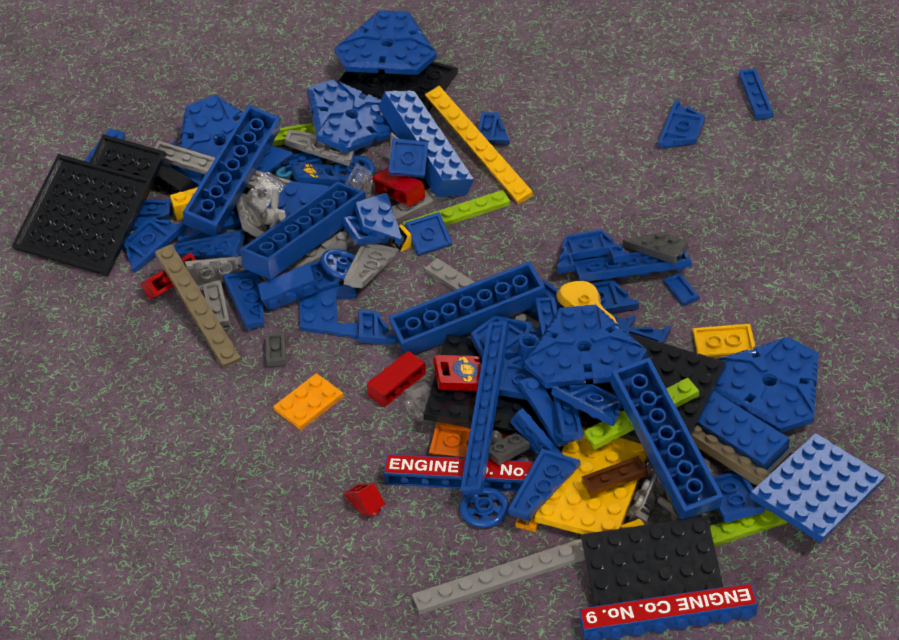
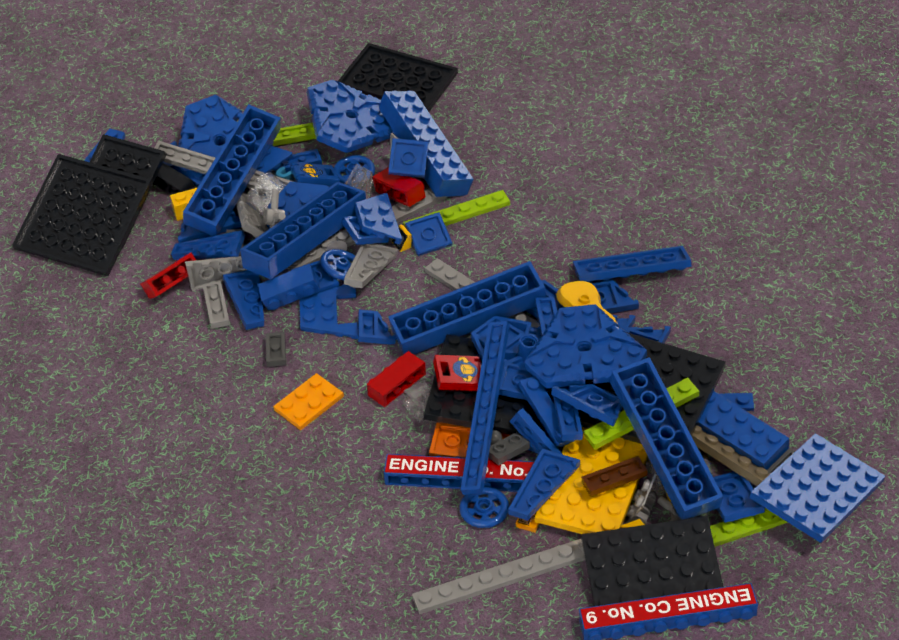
blue wing [124,218,187,272] -> none
blue wing [132,199,172,231] -> none
dark tan plate [155,244,241,368] -> none
light grey wing [285,130,356,166] -> none
blue plate [334,10,437,75] -> none
red slope [343,483,386,516] -> none
yellow plate [425,86,534,204] -> none
blue wing [478,112,510,145] -> none
blue wing [557,229,631,274] -> none
dark grey wing [623,232,688,264] -> none
blue wing [658,99,705,148] -> none
blue tile [663,273,700,306] -> none
yellow tile [692,324,755,359] -> none
blue plate [714,337,819,433] -> none
blue plate [738,68,774,120] -> none

